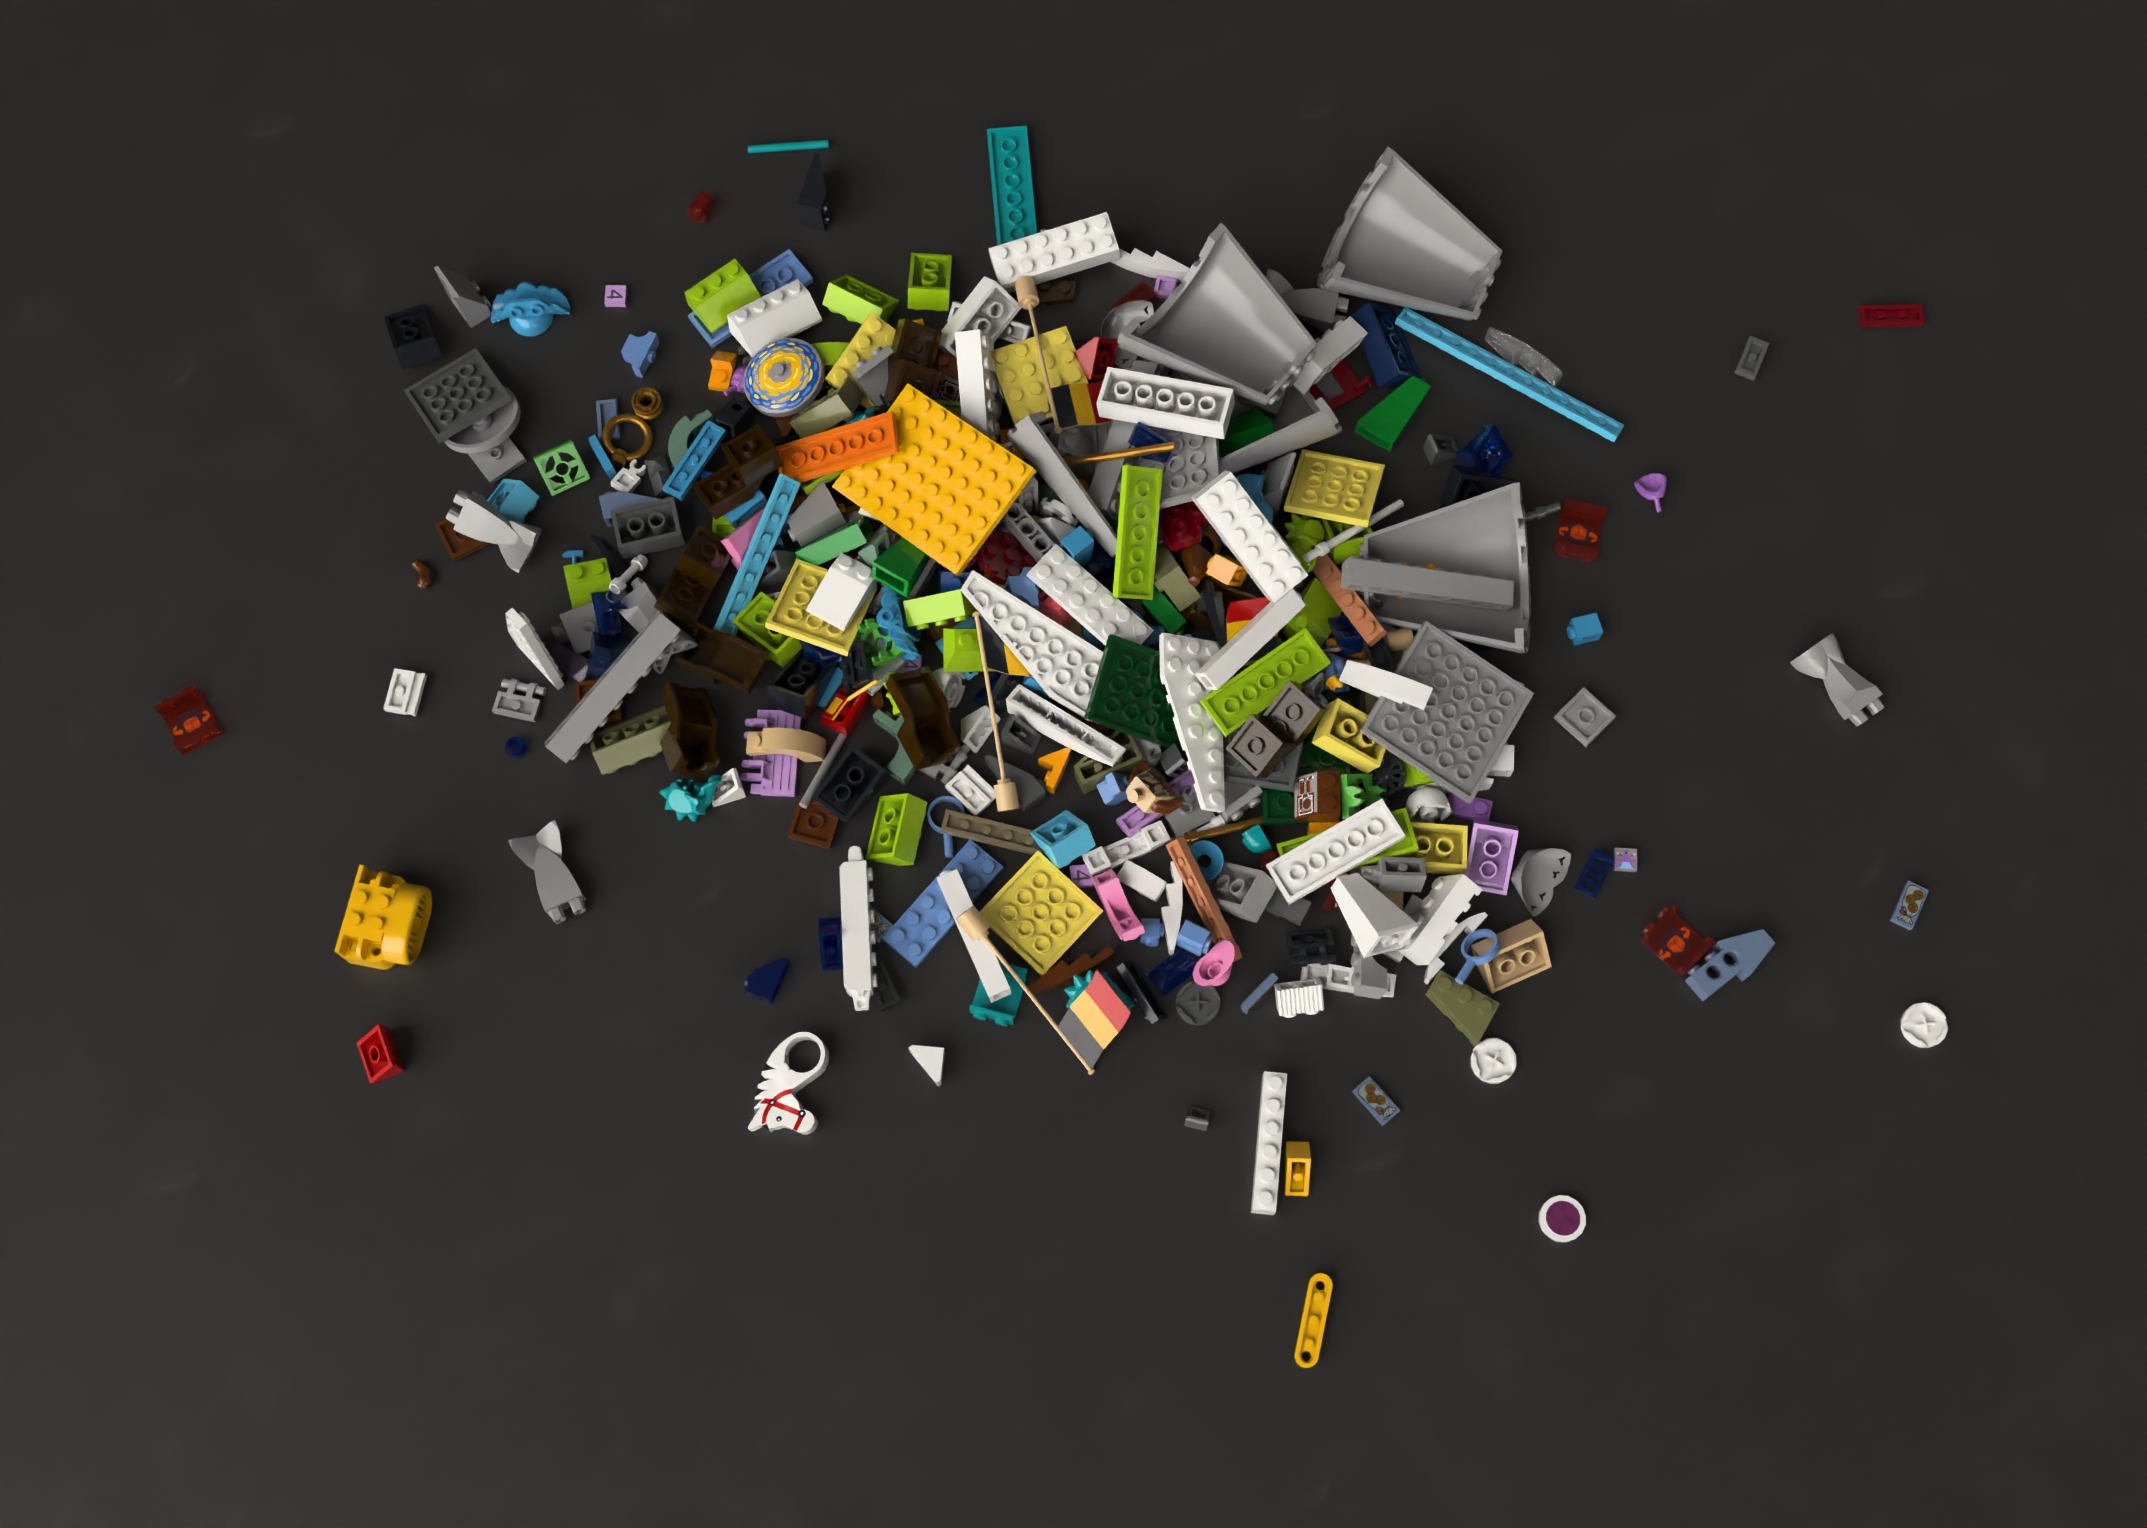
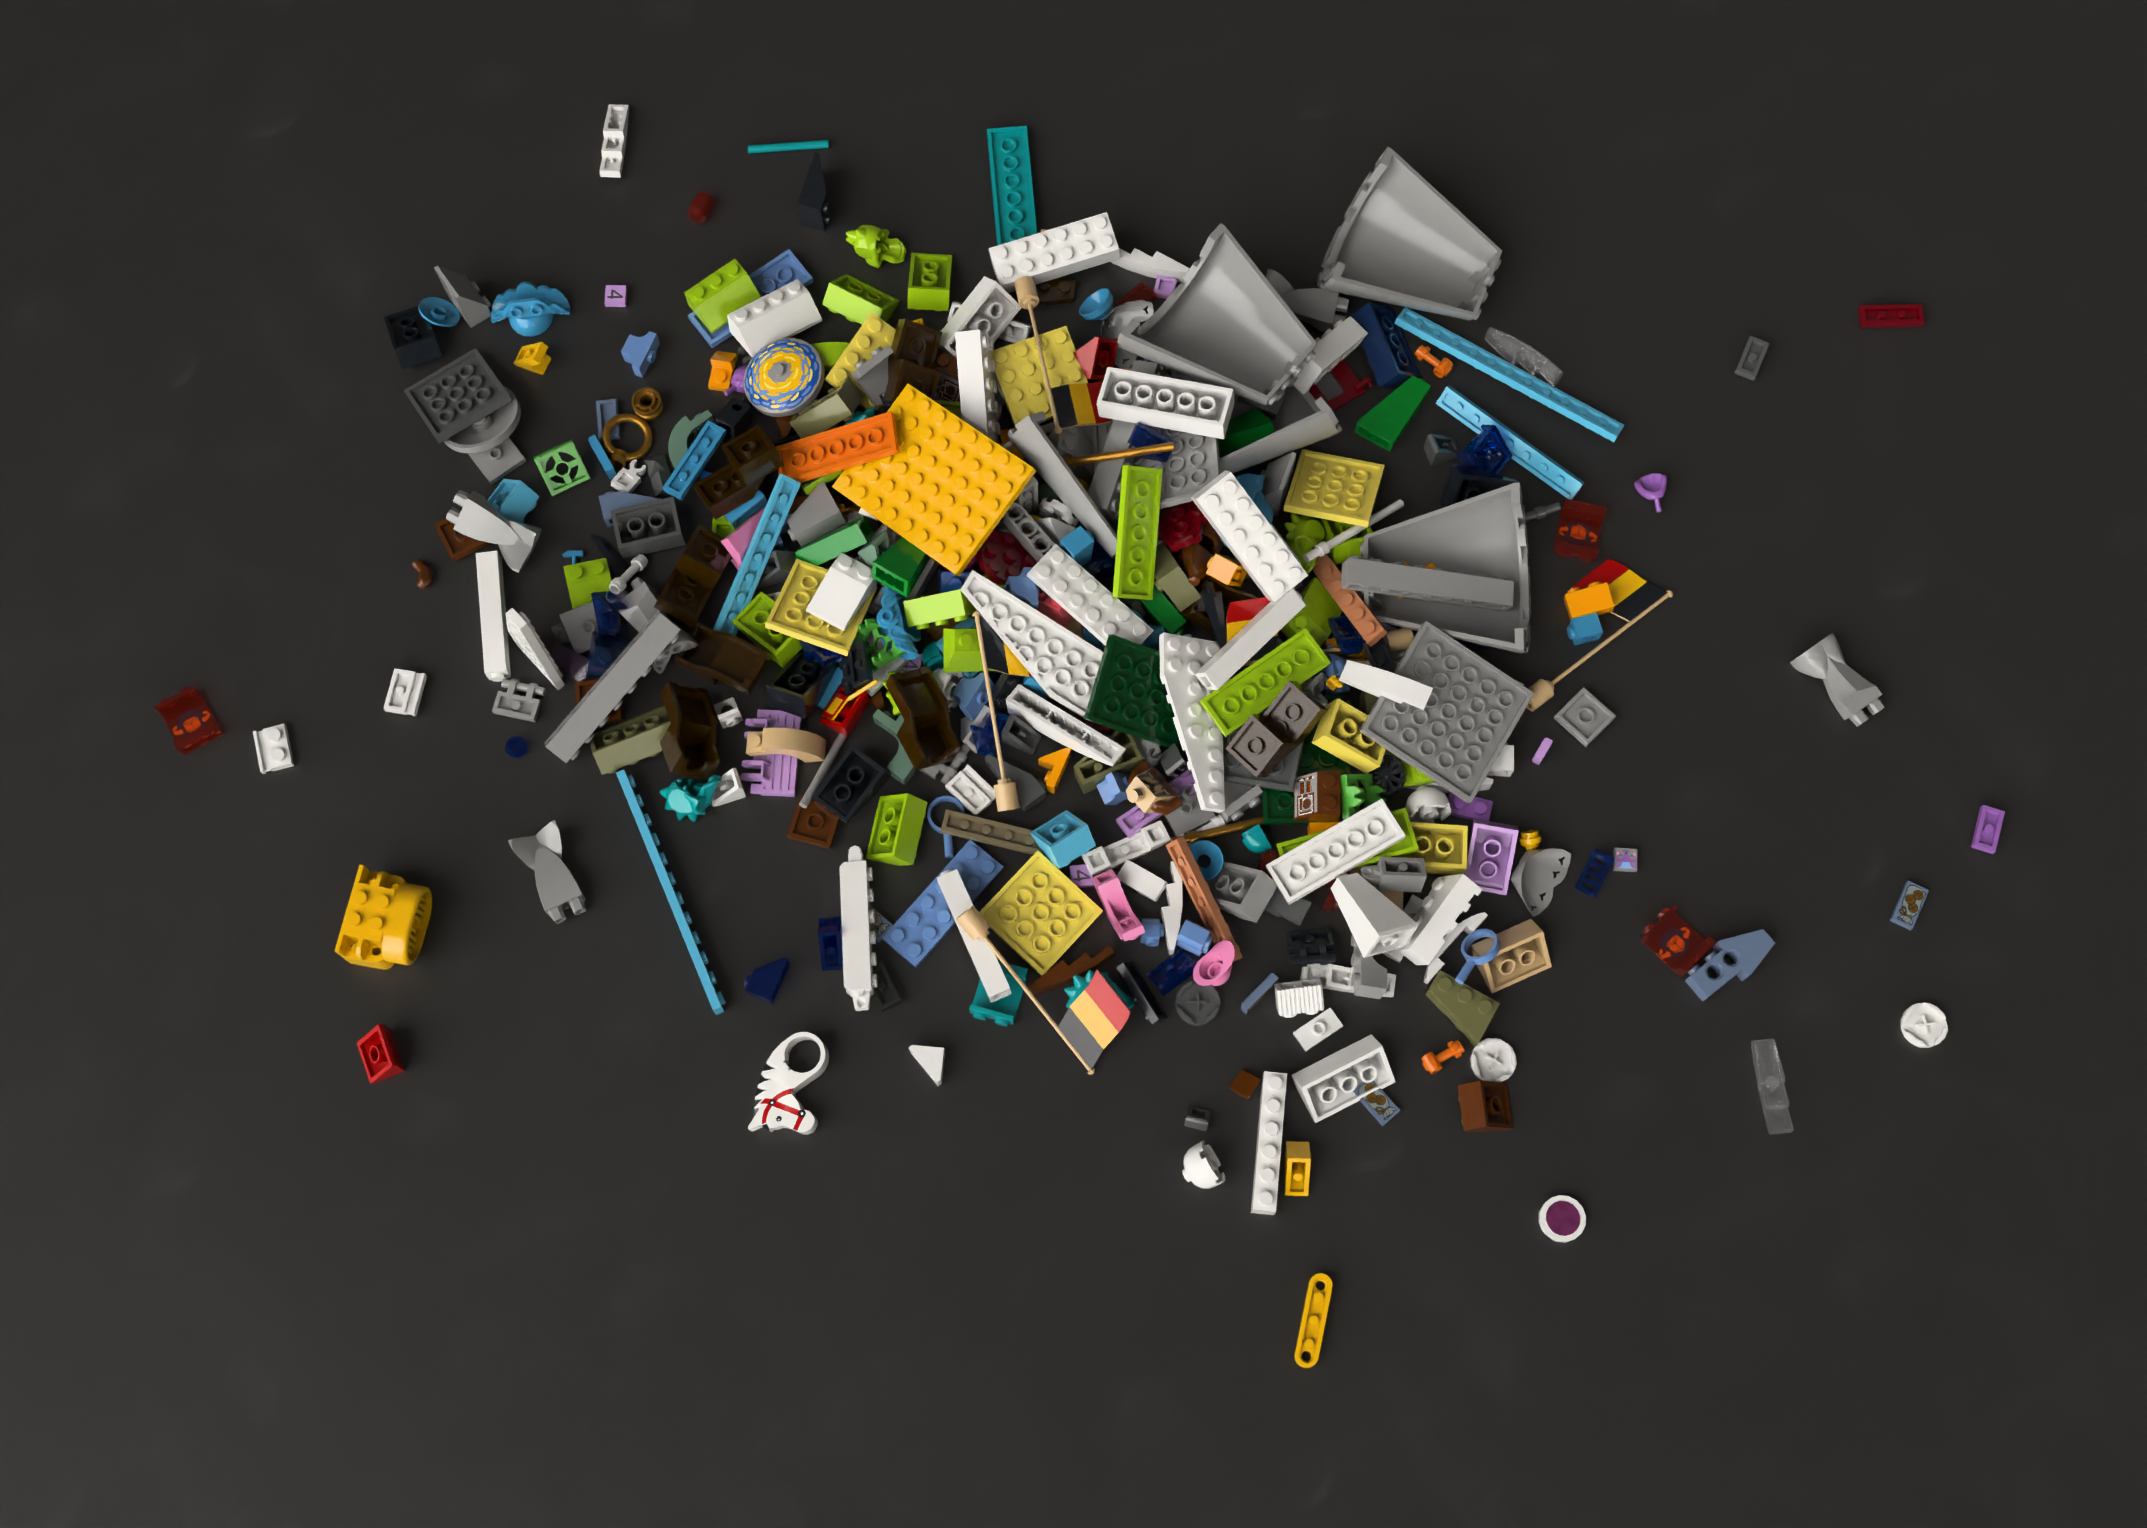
none -> white plate [253,723,294,774]
none -> dark azure dish [418,297,460,327]
none -> white brick [476,550,511,682]
none -> yellow slope [513,342,551,375]
none -> white slope [599,104,629,178]
none -> medium azure plate [616,770,726,1015]
none -> white bracket [713,697,743,729]
none -> lime head [846,225,906,268]
none -> teal piece [921,640,943,672]
none -> medium blue brick [951,672,995,721]
none -> clear blue slope [970,712,1009,756]
none -> dark azure piece [1079,288,1113,320]
none -> white cylinder [1182,1140,1225,1189]
none -> reddish brown slope [1229,1069,1261,1101]
none -> white slope [1291,1034,1396,1123]
none -> white plate [1293,1008,1343,1052]
none -> orange bar [1414,345,1453,378]
none -> orange bar [1421,1040,1465,1074]
none -> medium azure plate [1435,385,1585,501]
none -> reddish brown slope [1458,1080,1513,1132]
none -> yellow plate [1519,830,1542,851]
none -> flag [1526,559,1673,711]
none -> lavender tile [1532,737,1553,765]
none -> light orange brick [1564,581,1615,621]
none -> clear slope [1751,1039,1794,1135]
none -> medium lavender plate [1971,805,2005,854]

